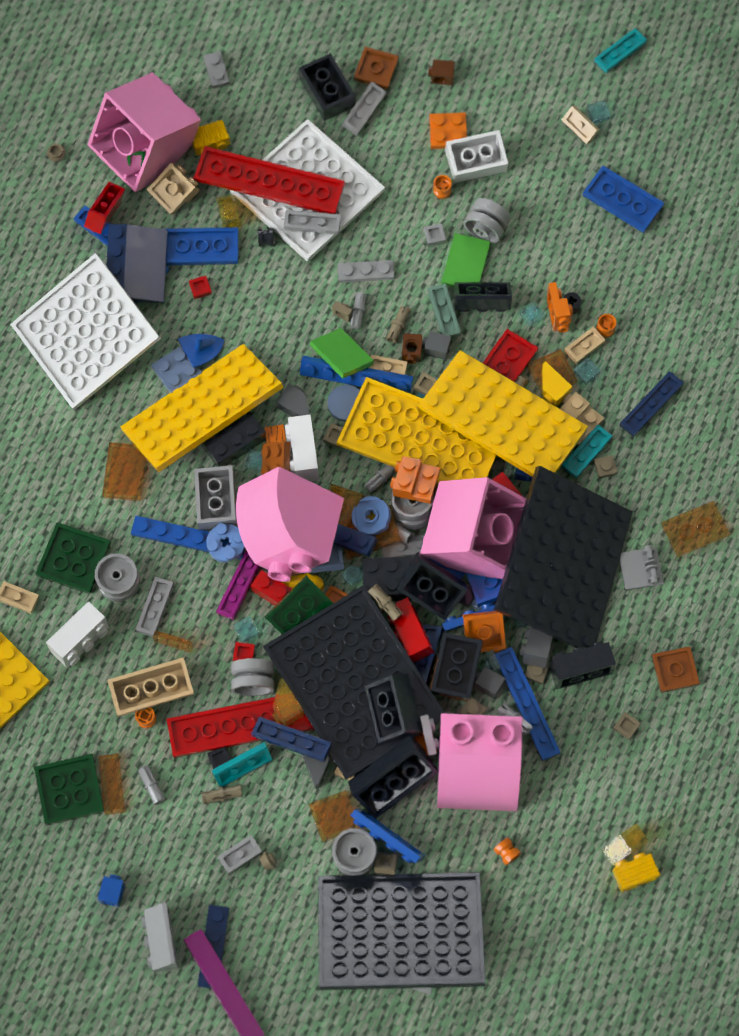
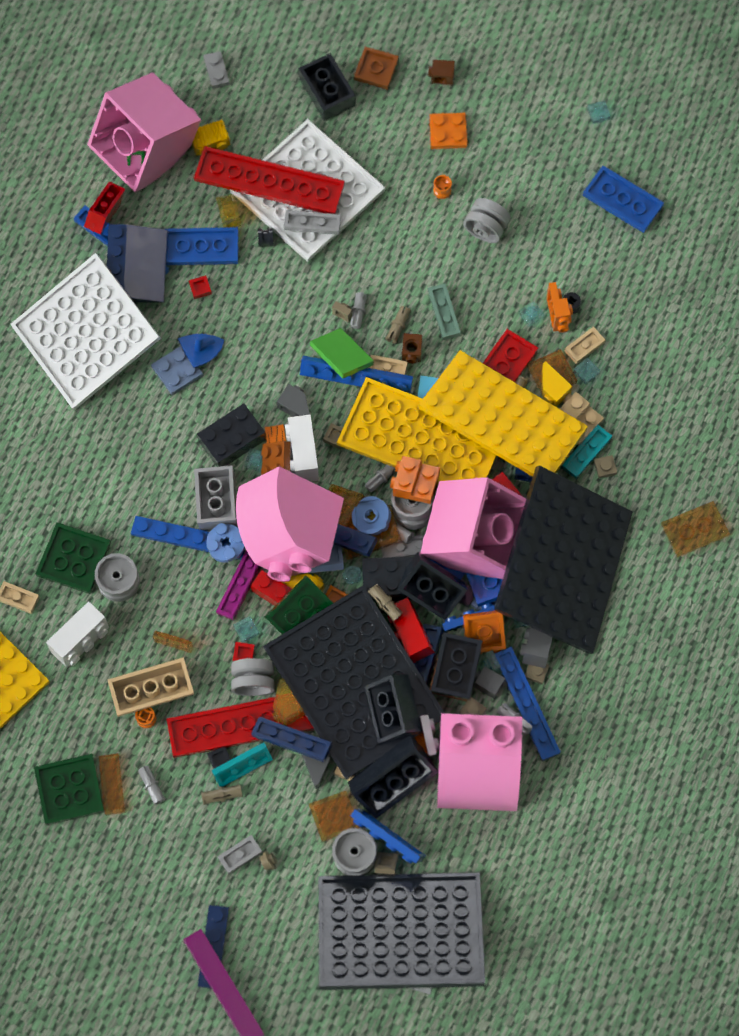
dark tan plate [47,144,65,162] -> none
blue brick [97,874,125,907] -> none
clear orange tile [102,442,146,501] -> none
yellow plate [120,344,284,473] -> none
light grey plate [136,577,174,638] -> none
light grey slope [141,902,179,973] -> none
tan plate [147,163,200,215] -> none
sand blue tile [327,385,360,422] -> none
light grey plate [338,260,394,283] -> none
light grey plate [342,82,386,135] -> none
dark tan plate [414,372,438,395] -> none
dark grey brick [422,331,451,360] -> none
light grey plate [424,223,446,247] -> none
bright green tile [441,233,491,287] -> none
white brick [445,130,508,183] -> none
black slope [454,282,512,312] -> none
orange wheel [493,837,521,865] -> none
black brick [550,641,616,689] -> none
tan plate [562,106,600,144] -> none
teal plate [594,28,647,73] -> none
orange wheel [597,314,617,338] -> none
clear yellow slope [602,824,648,867] -> none
yellow brick [612,852,660,893] -> none
dark tan plate [613,712,641,740] -> none
dark blue plate [620,371,684,437] -> none
light grey hinge [620,545,664,590] -> none
dark orange plate [651,646,700,693] -> none

